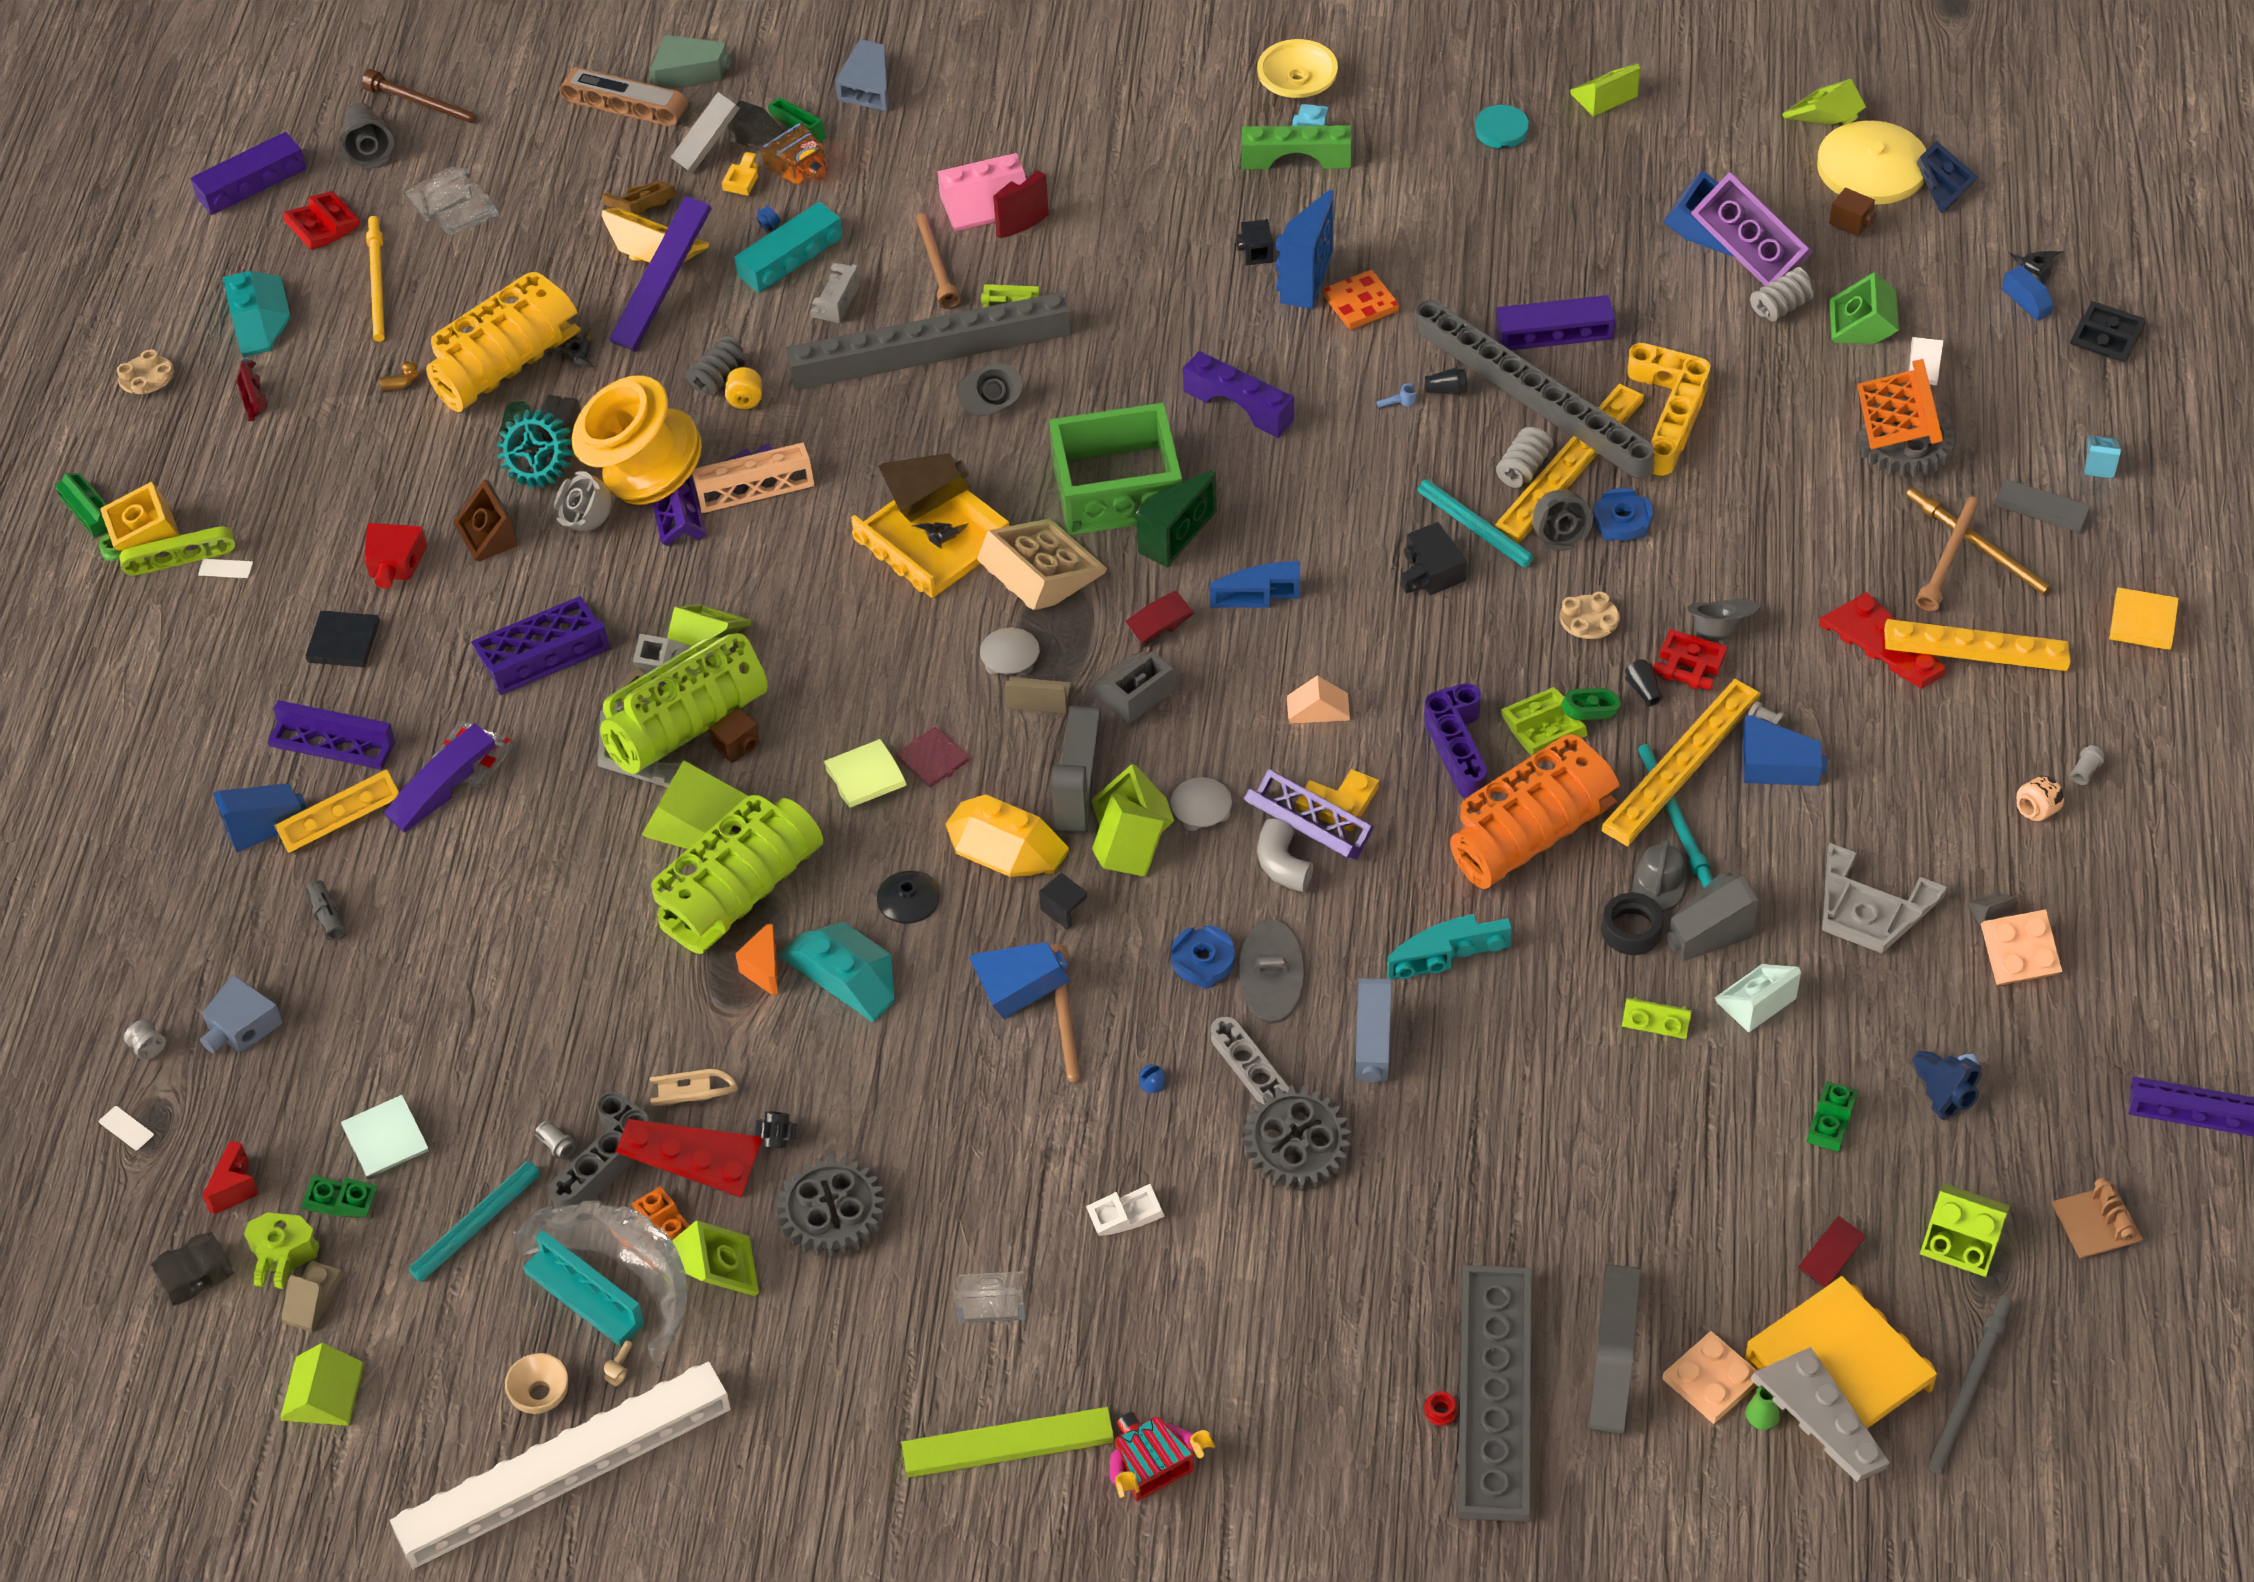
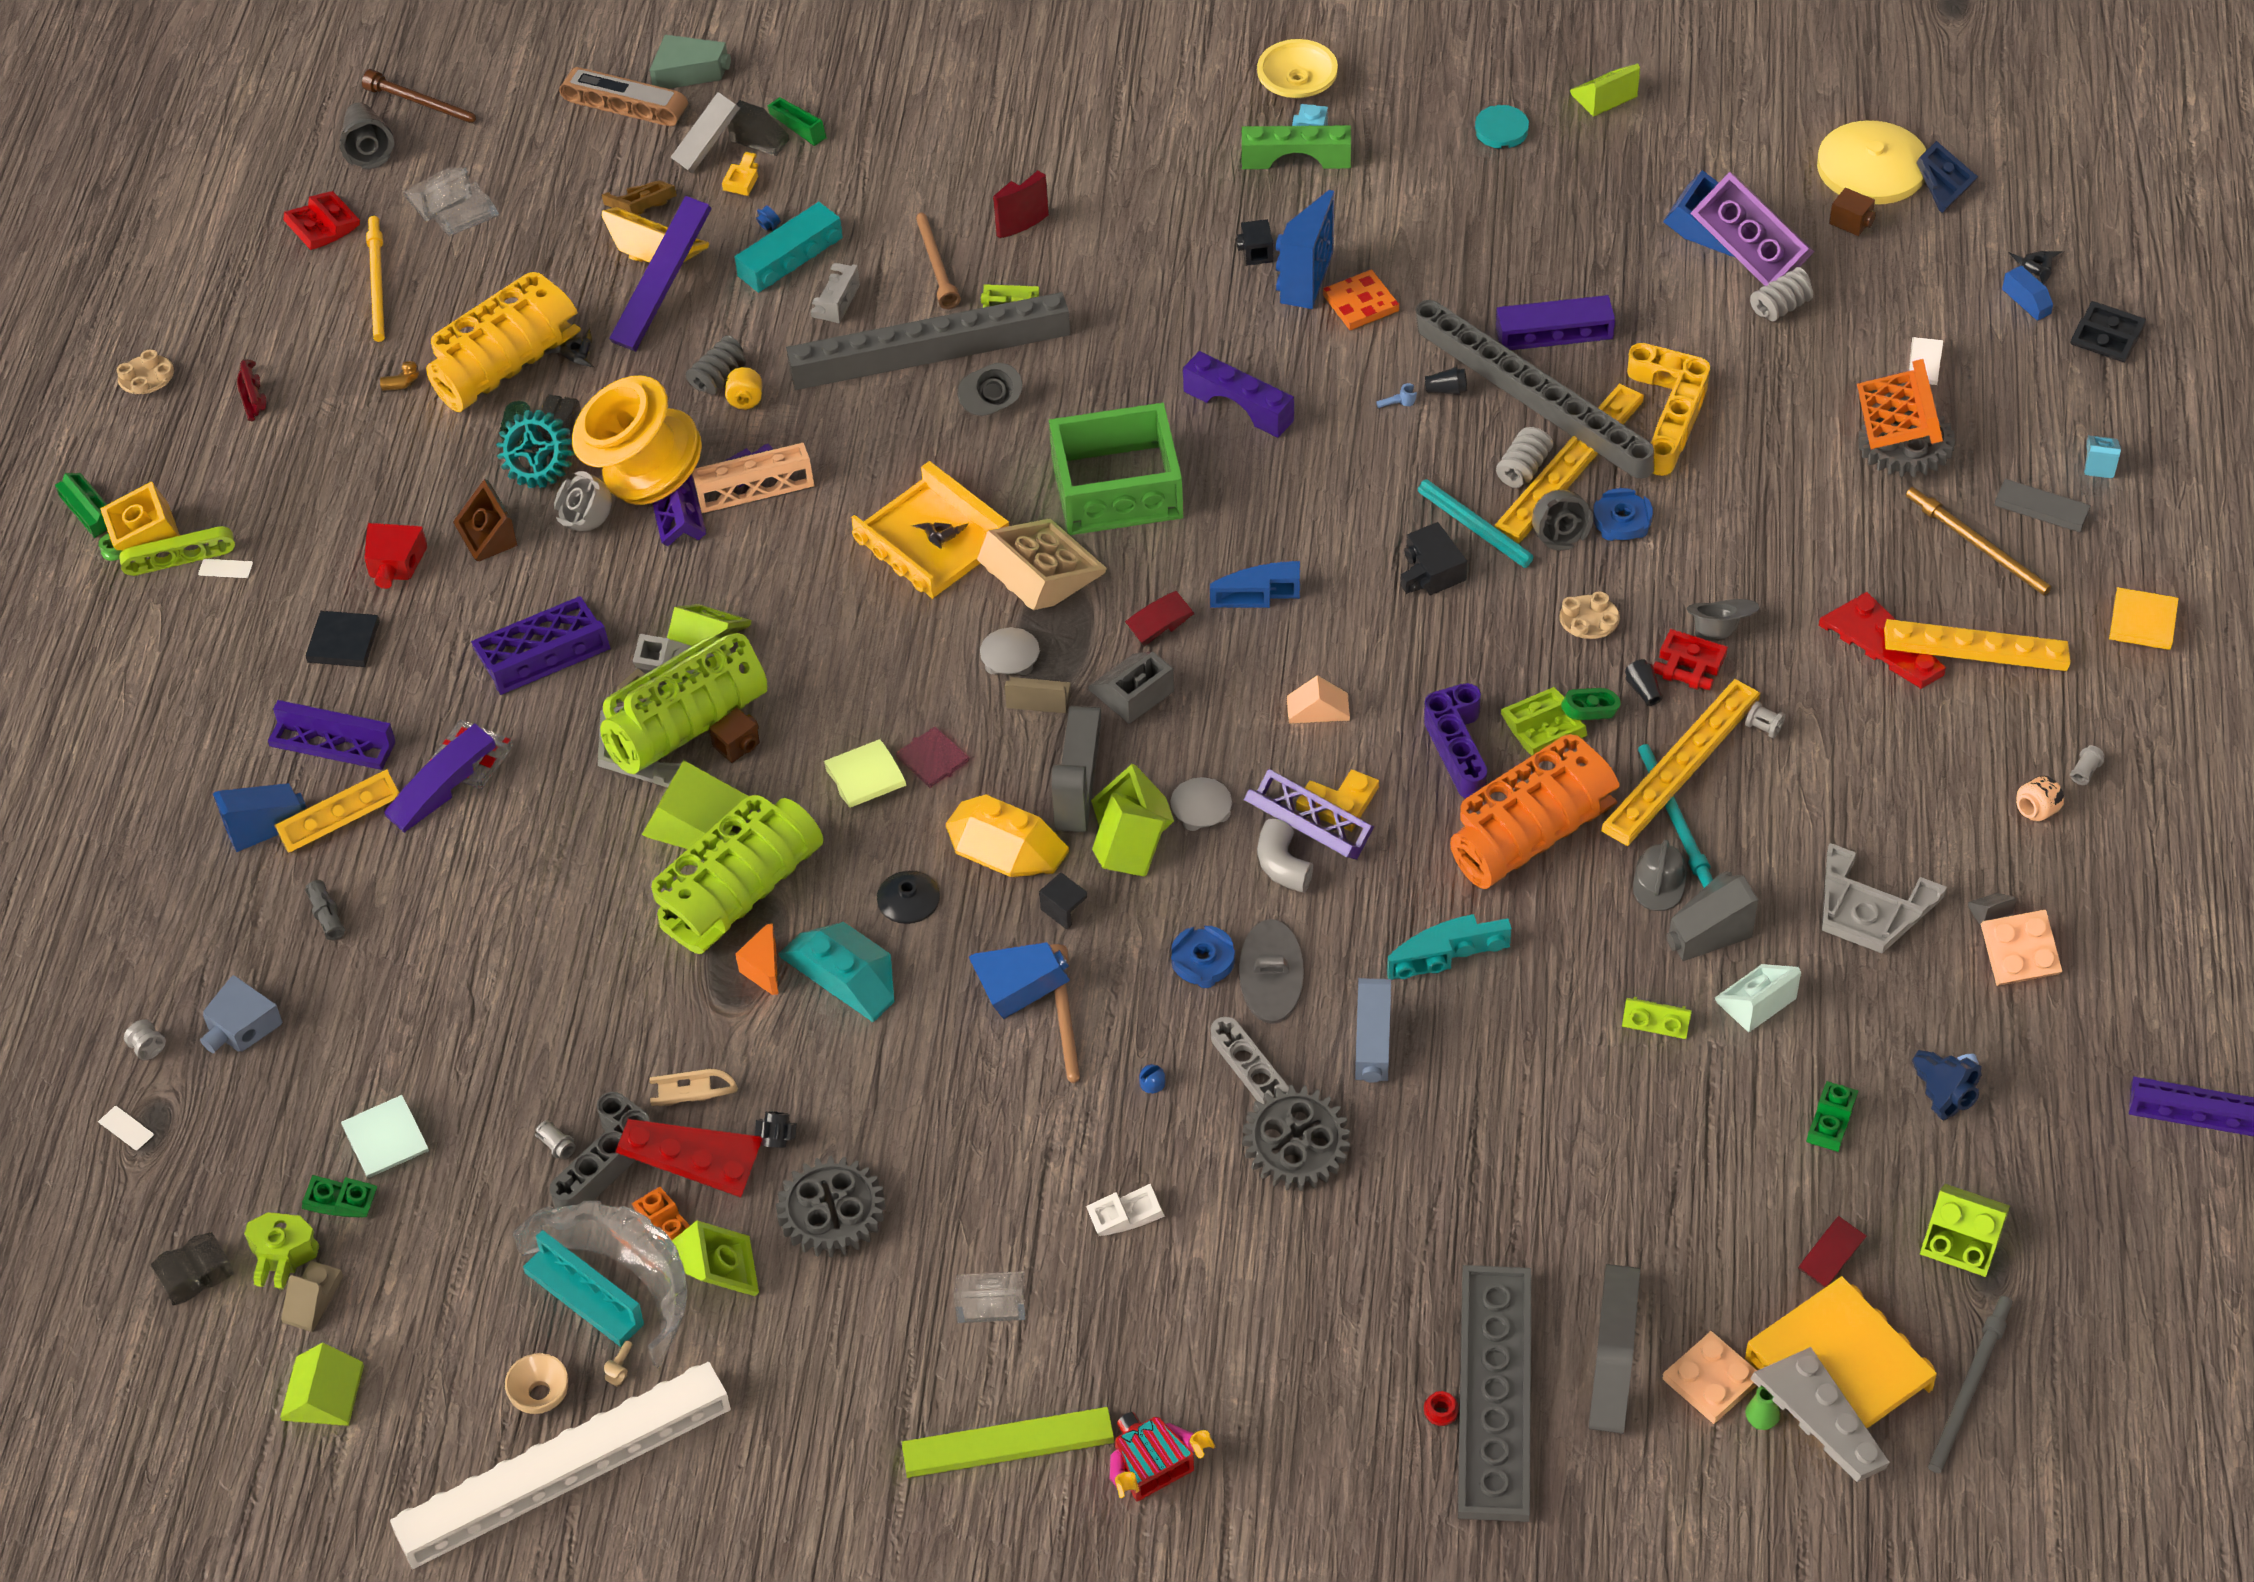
dark purple brick [190,132,307,215] -> none
red slope [202,1141,259,1214] -> none
teal wedge [222,271,291,358] -> none
teal axle [409,1161,540,1282] -> none
clear orange torso [761,122,827,184] -> none
sand blue slope [835,39,889,111] -> none
dark brown slope [879,453,971,522] -> none
bright pink slope [938,153,1026,232] -> none
dark green slope [1135,470,1217,568] -> none
black tyre [1601,892,1664,955] -> none
blue slope [1742,715,1827,786] -> none
lime slope [1782,79,1866,125] -> none
bright green slope [1830,272,1899,344] -> none
medium nougat piece [1915,496,1979,612] -> none
medium nougat hinge [2051,1177,2143,1259] -> none

